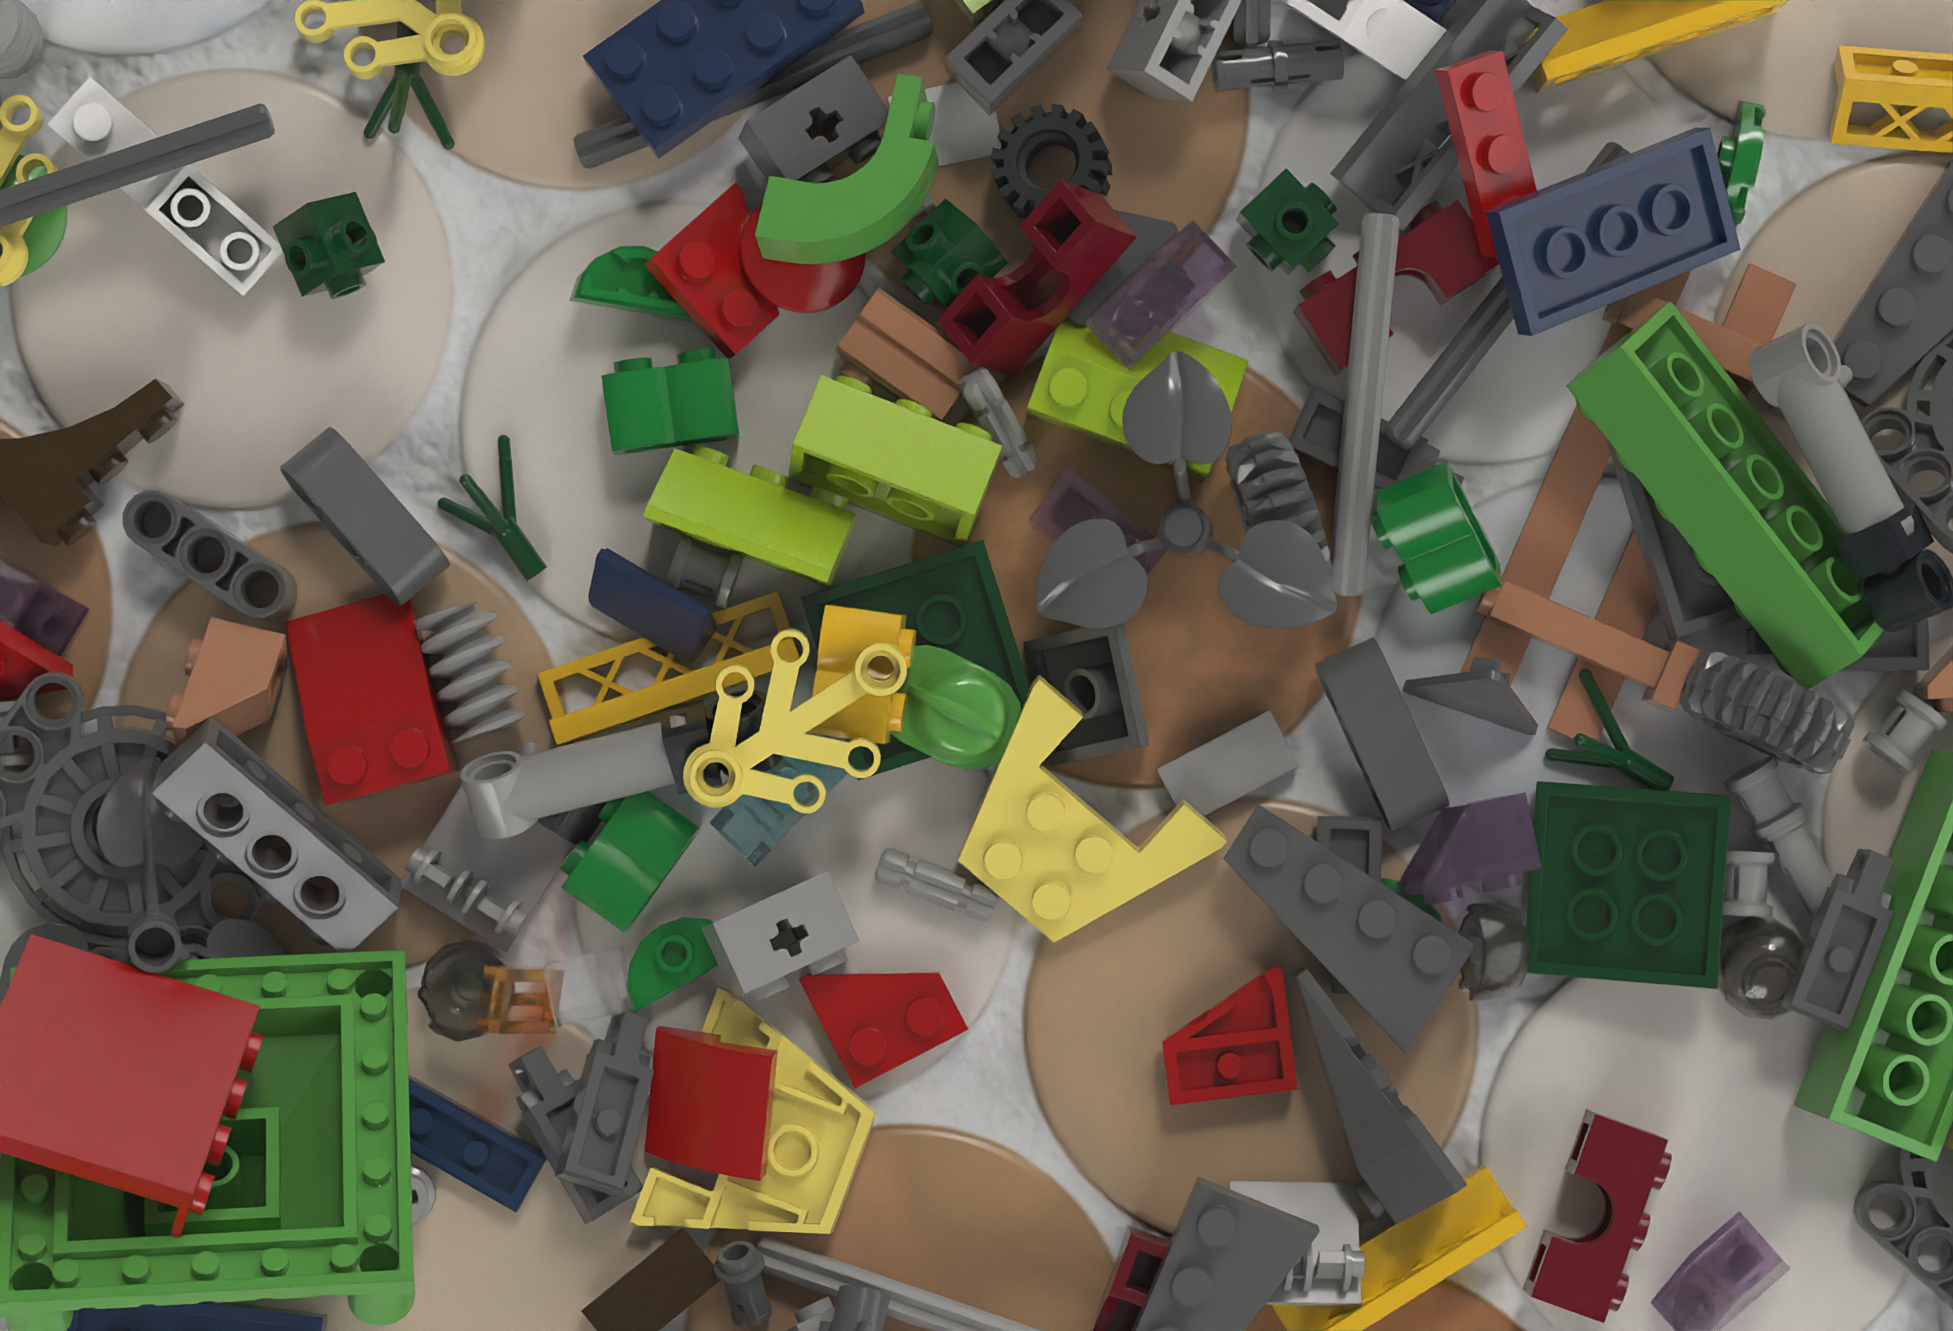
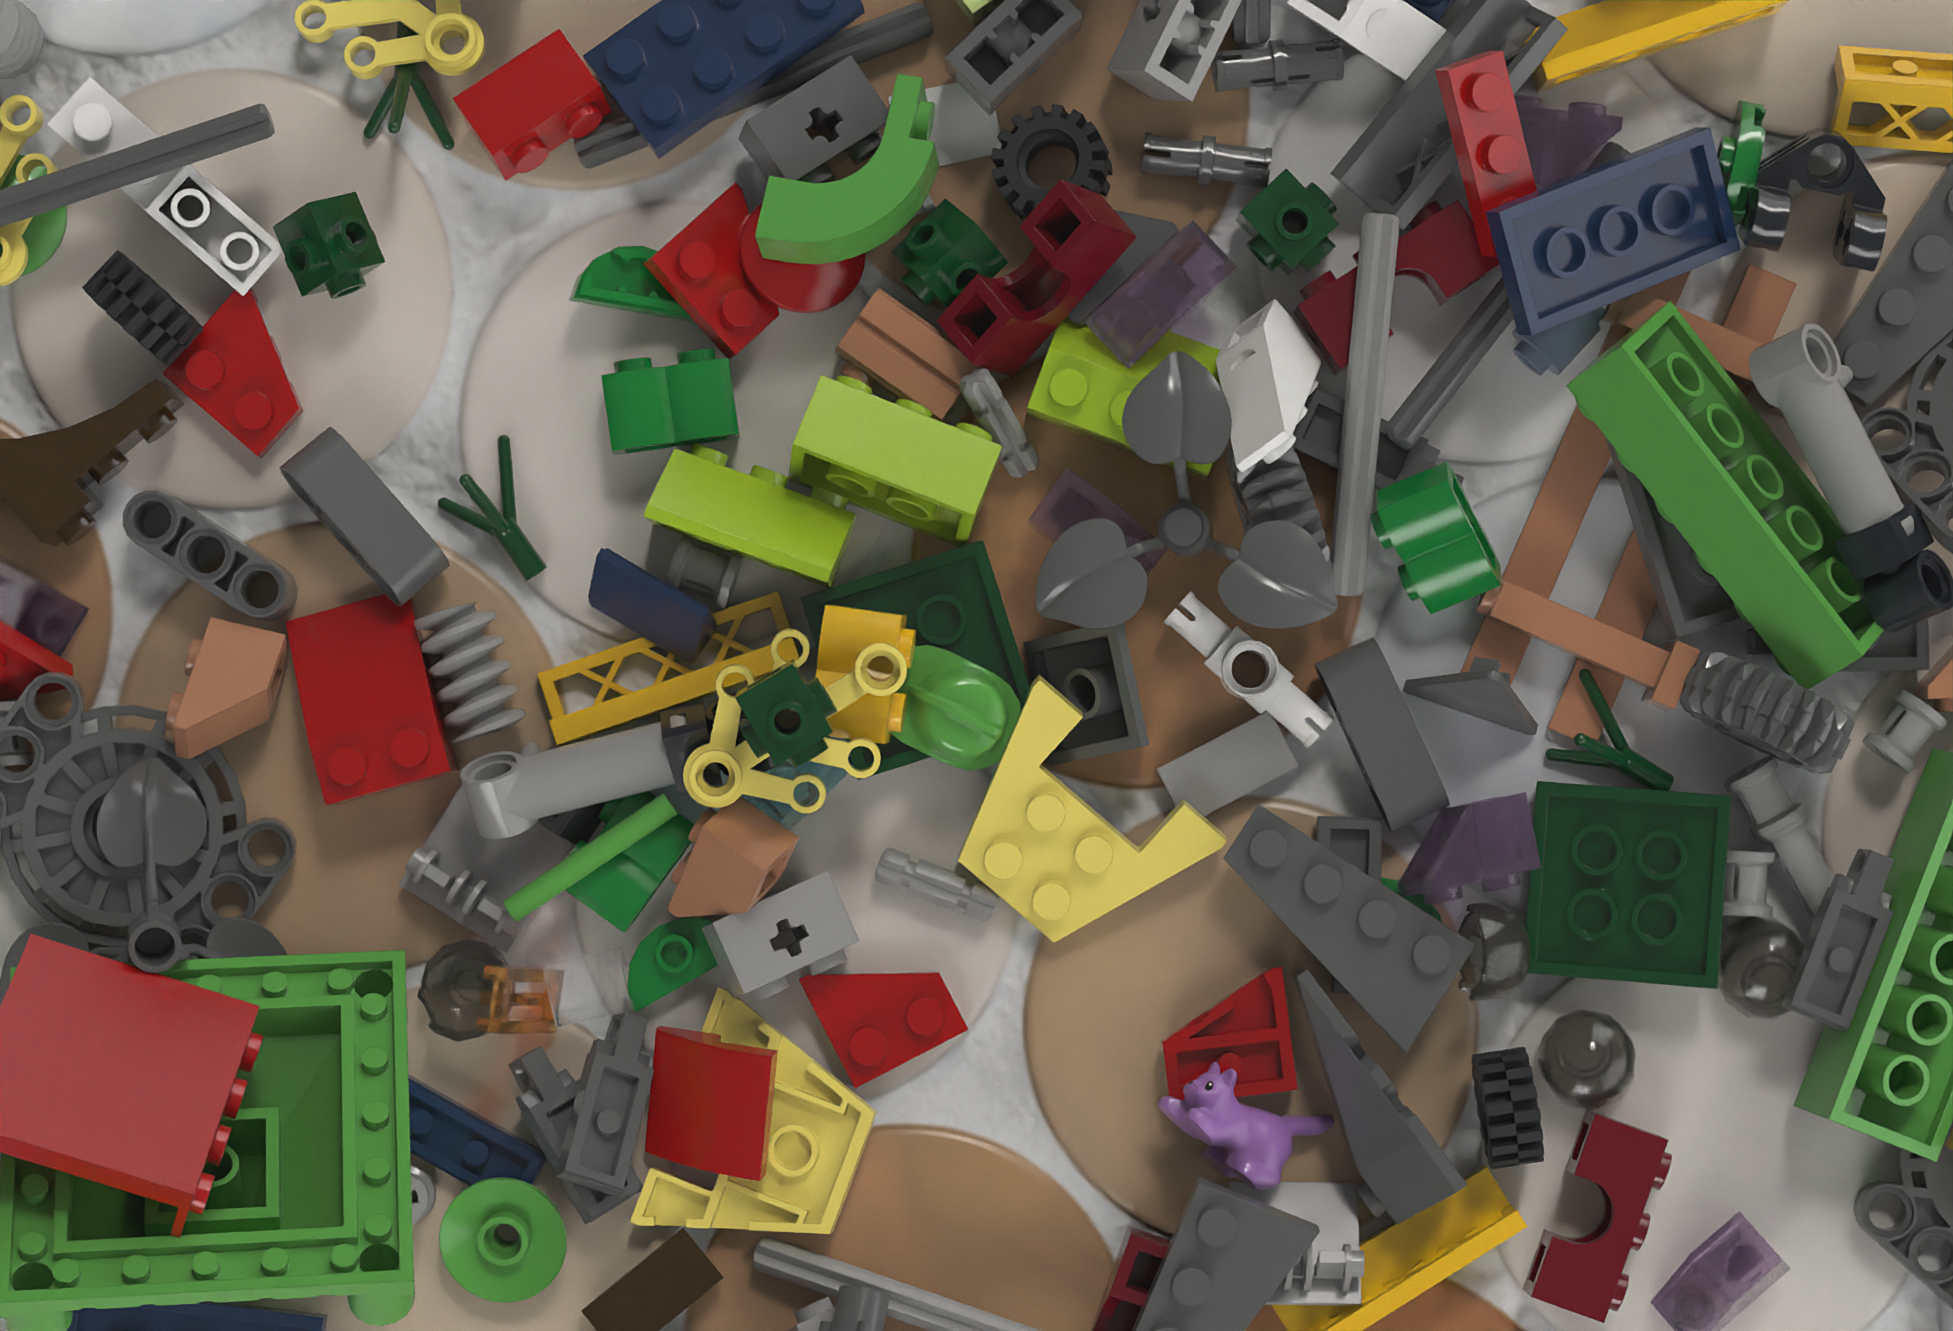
brick [151,716,402,953] -> none
dark grey pin [713,1241,772,1327] -> none
none -> black tyre [82,250,204,366]
none -> red wing [162,288,303,458]
none -> bright green dish [439,1177,567,1303]
none -> red brick [452,29,612,181]
none -> bright green bar [503,793,678,922]
none -> nougat slope [667,796,799,917]
none -> dark green brick [735,659,838,768]
none -> dark grey pin [1141,132,1272,189]
none -> medium lavender animal [1158,1062,1334,1190]
none -> white pin [1164,591,1334,749]
none -> white slope [1216,299,1325,473]
none -> black tyre [1471,1047,1544,1169]
none -> sand blue brick [1512,307,1606,376]
none -> clear purple slope [1514,95,1623,191]
none -> clear smoke hair [1538,1009,1636,1111]
none -> black piece [1739,128,1887,272]

